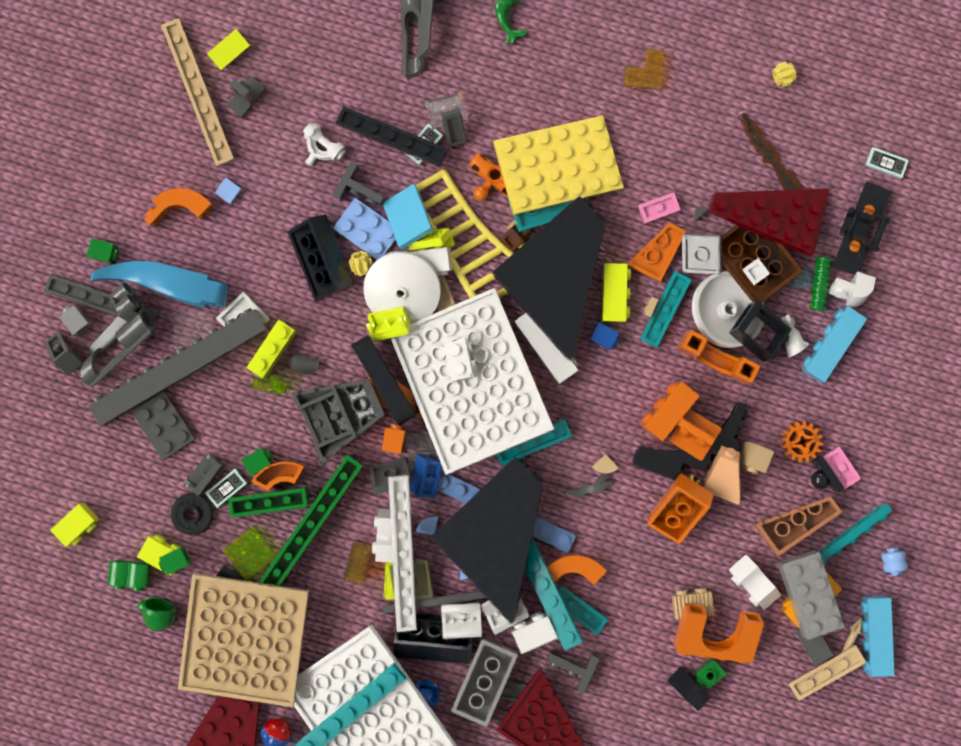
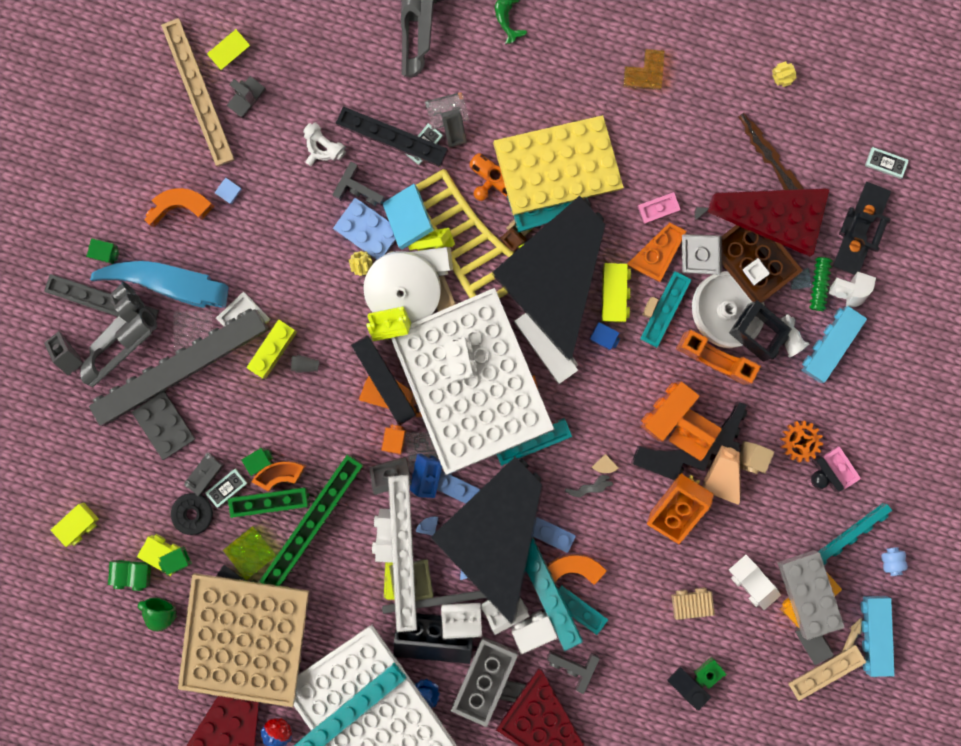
light grey brick [59,305,93,336] -> none
clear neon green plate [251,375,287,394] -> none
black slope [287,214,354,302] -> none
dark grey wedge [291,379,385,463] -> none
clear yellow brick [343,540,372,585] -> none
orange arch [674,603,764,664] -> none
nougat wedge [753,496,842,557] -> none

